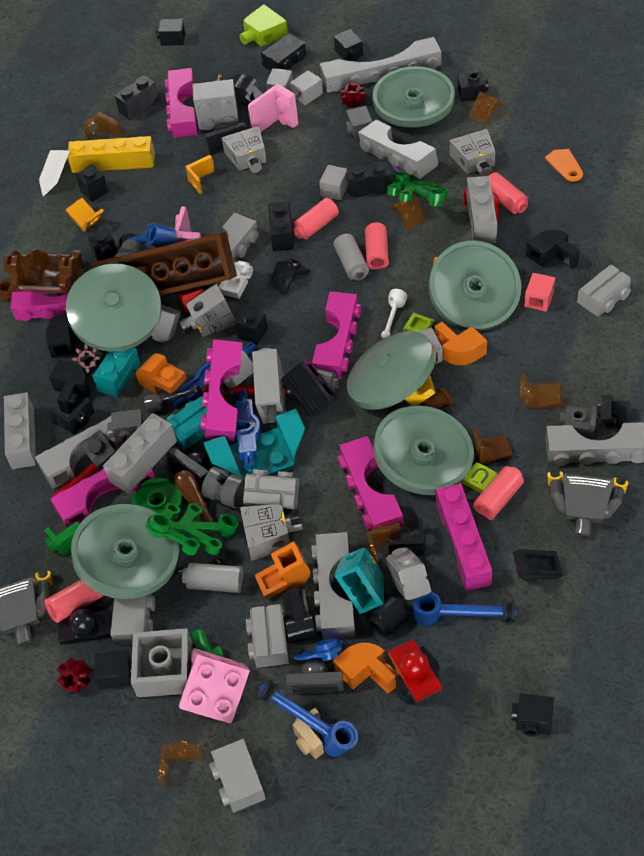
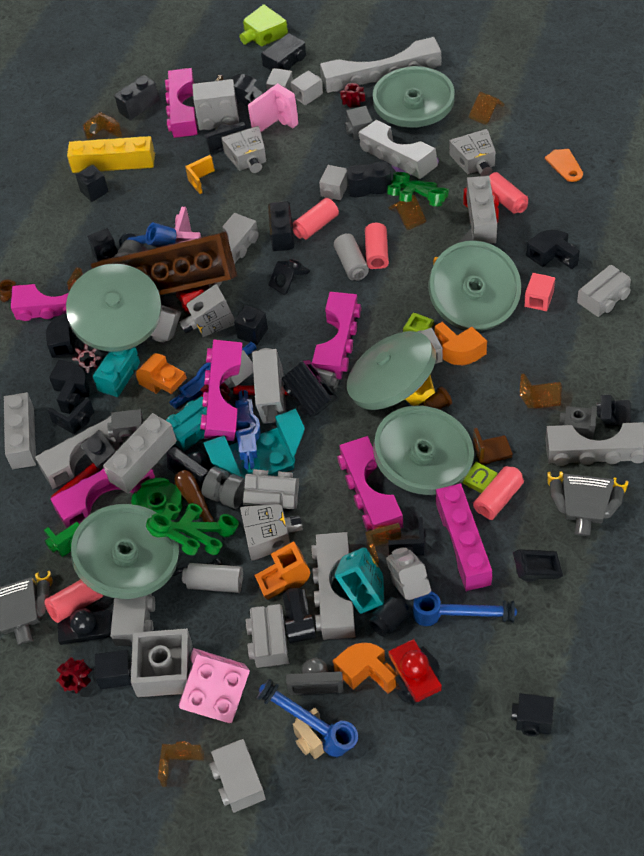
reddish brown animal [3,249,82,294] -> none
white sticker [39,150,69,196] -> none
light orange bracket [66,198,104,231] -> none
hinge [144,385,201,414] -> none
black brick [156,19,186,46] -> none
green arm [192,629,224,657] -> none
white plate [218,261,253,299] -> none
blue plate [293,638,343,661] -> none
black brick [334,29,363,61] -> none
white hinge [381,289,408,339] -> none
black brick [457,71,489,102] -> none

